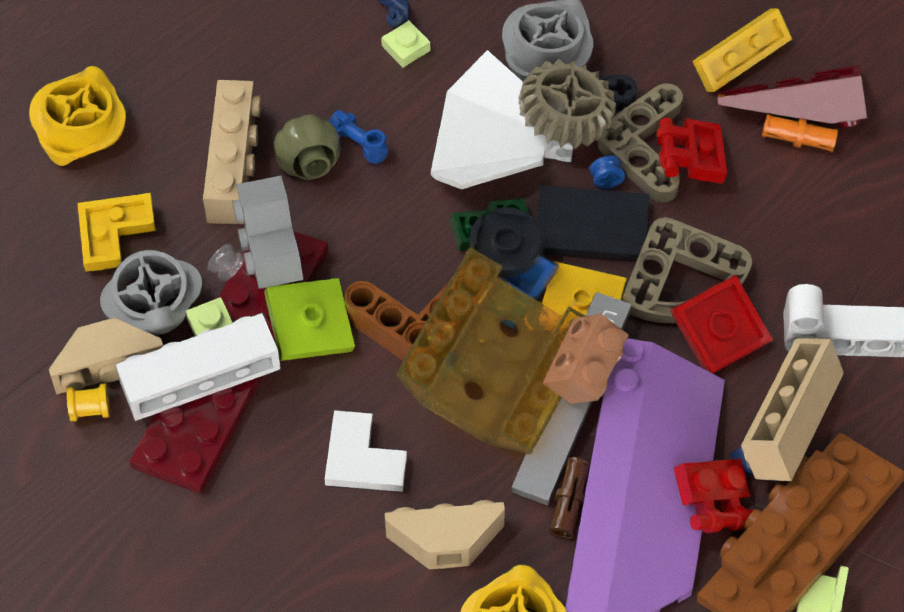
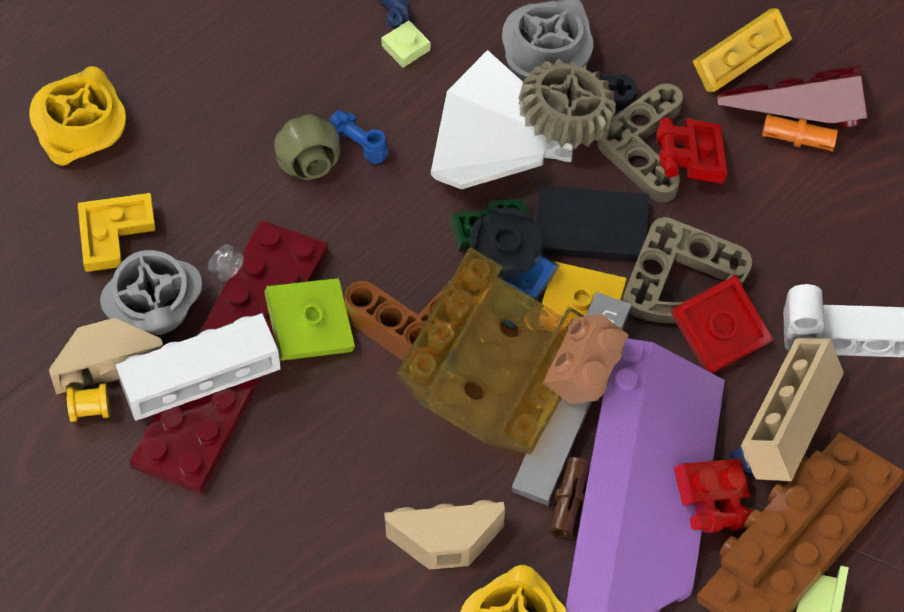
yellowish green plate [186,297,233,337] -> none
tan brick [203,80,261,225] -> none
light grey brick [232,176,303,289] -> none
white tile [325,411,407,492] -> none
blue bush [589,156,625,190] -> none

